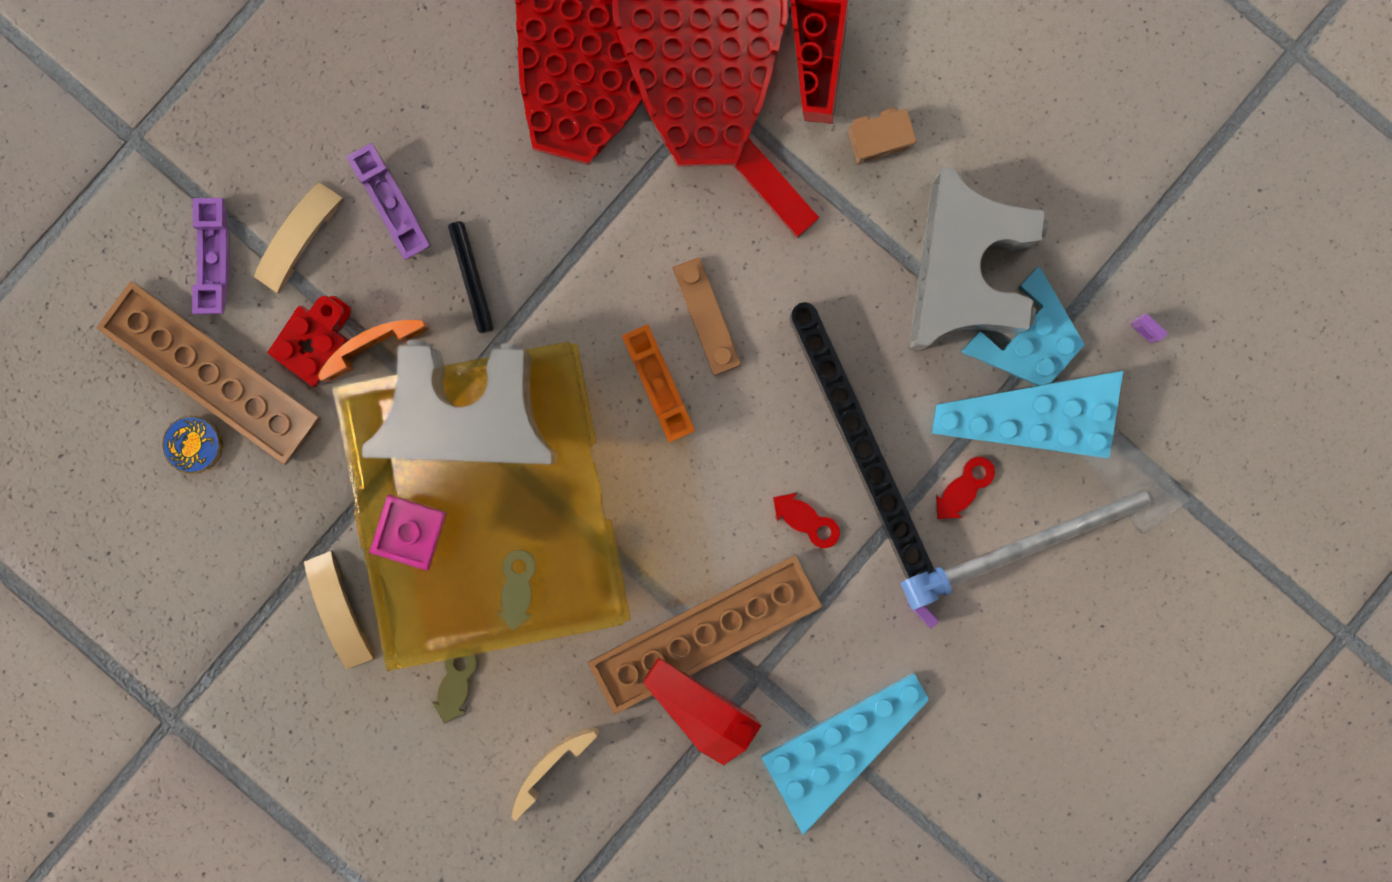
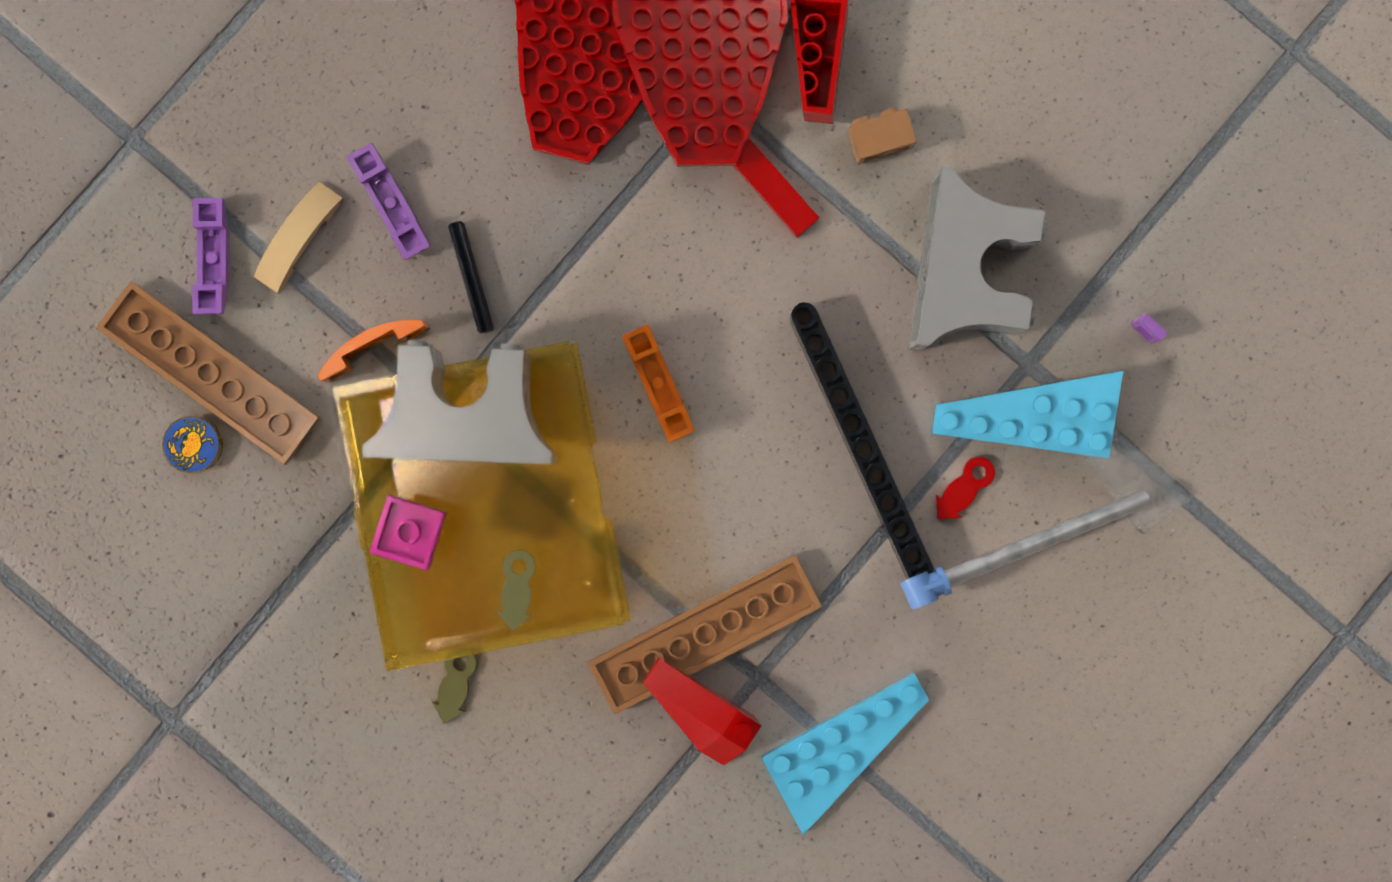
red plate [267,296,351,387] -> none
tan slope [304,551,374,670] -> none
tan slope [511,727,600,822] -> none
medium nougat plate [672,257,741,376] -> none
red brick [773,493,840,548] -> none
medium lavender tile [907,603,939,629] -> none
medium azure wing [961,267,1085,386] -> none

